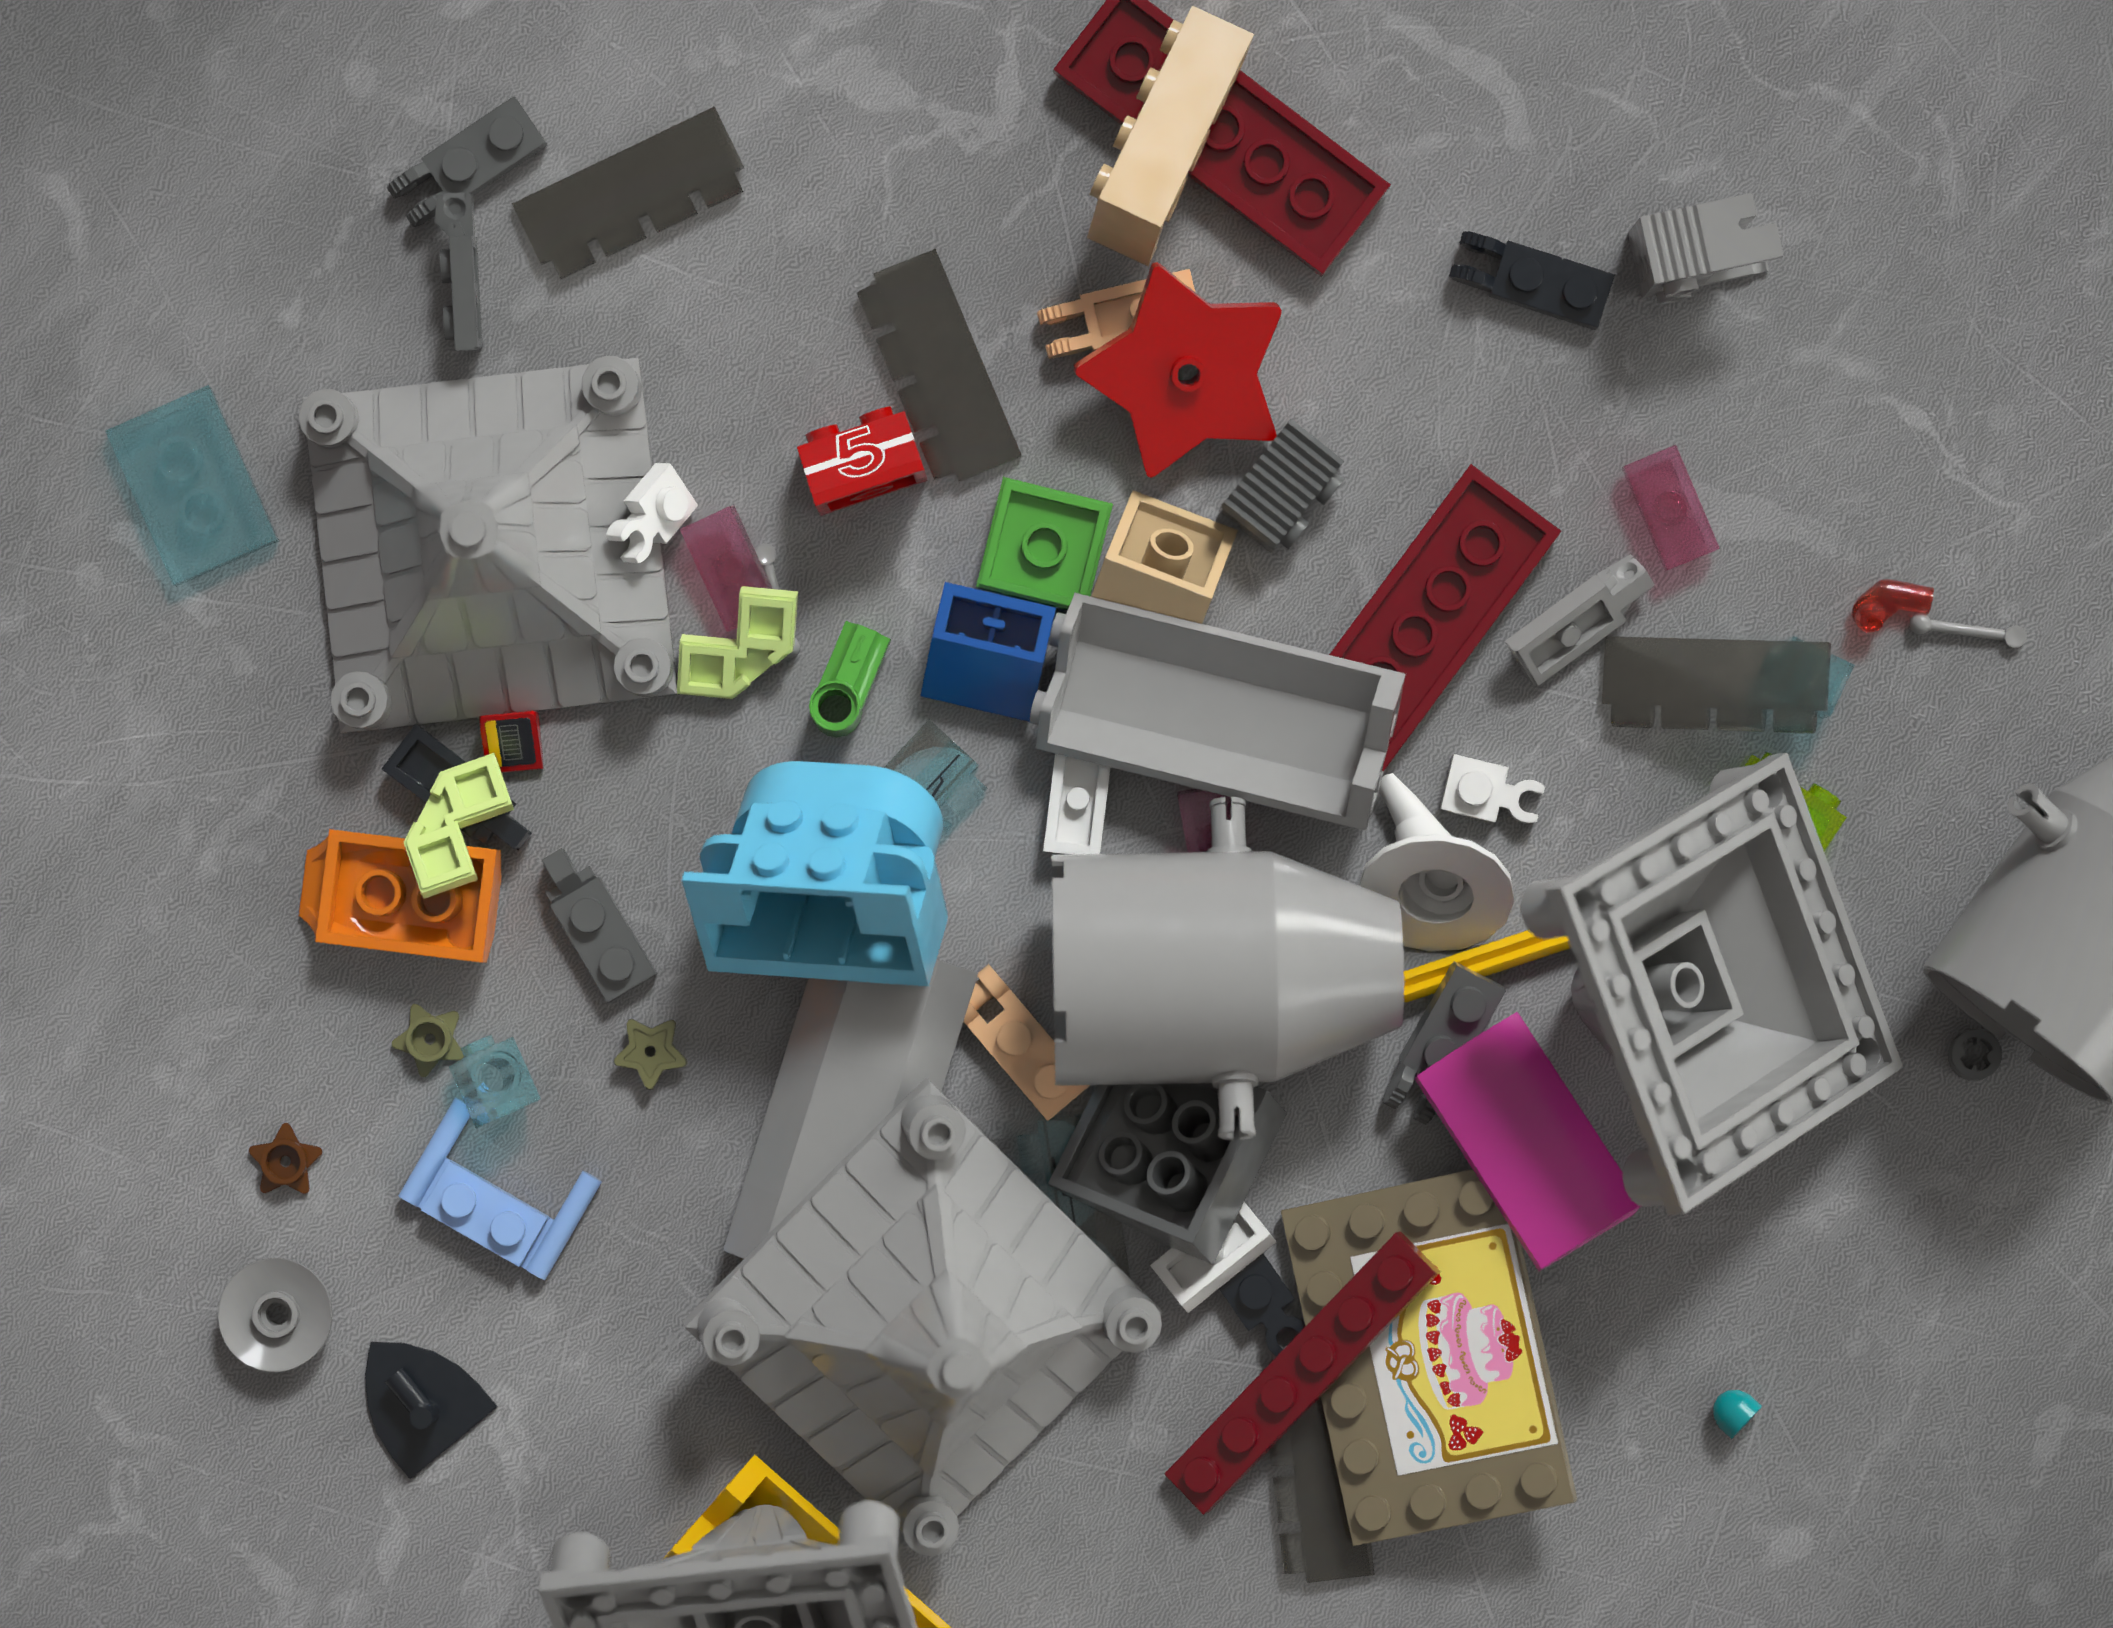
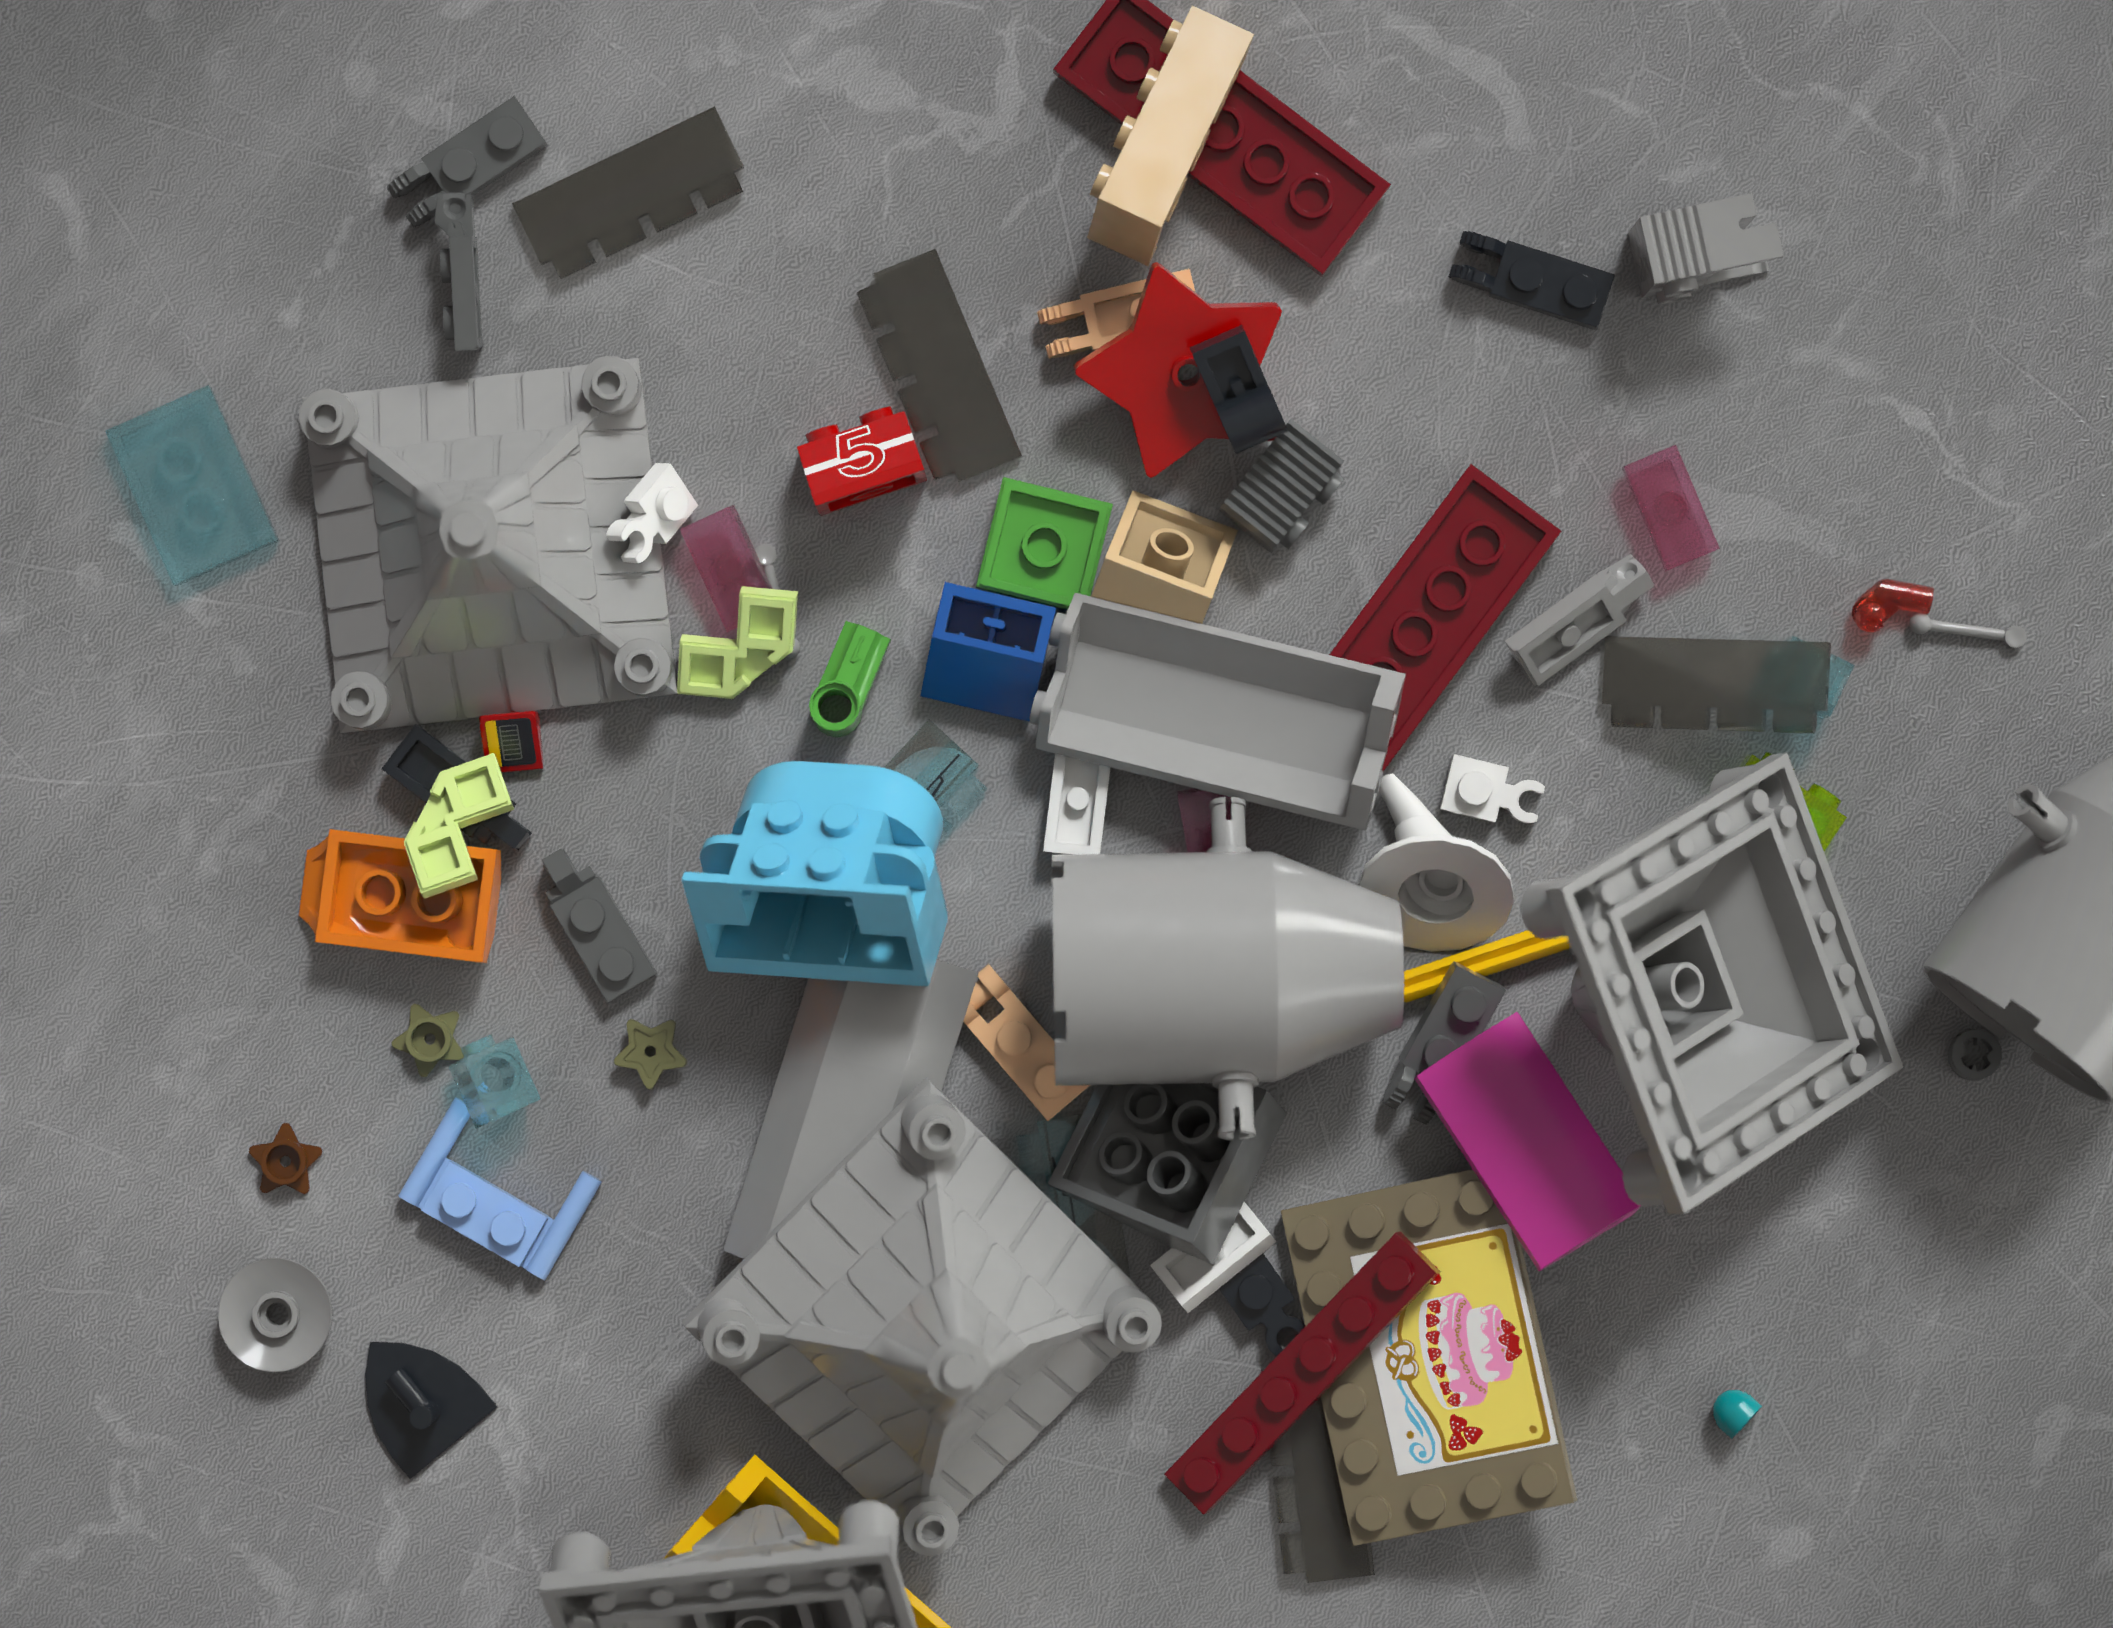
none -> black plate [1190,325,1288,454]

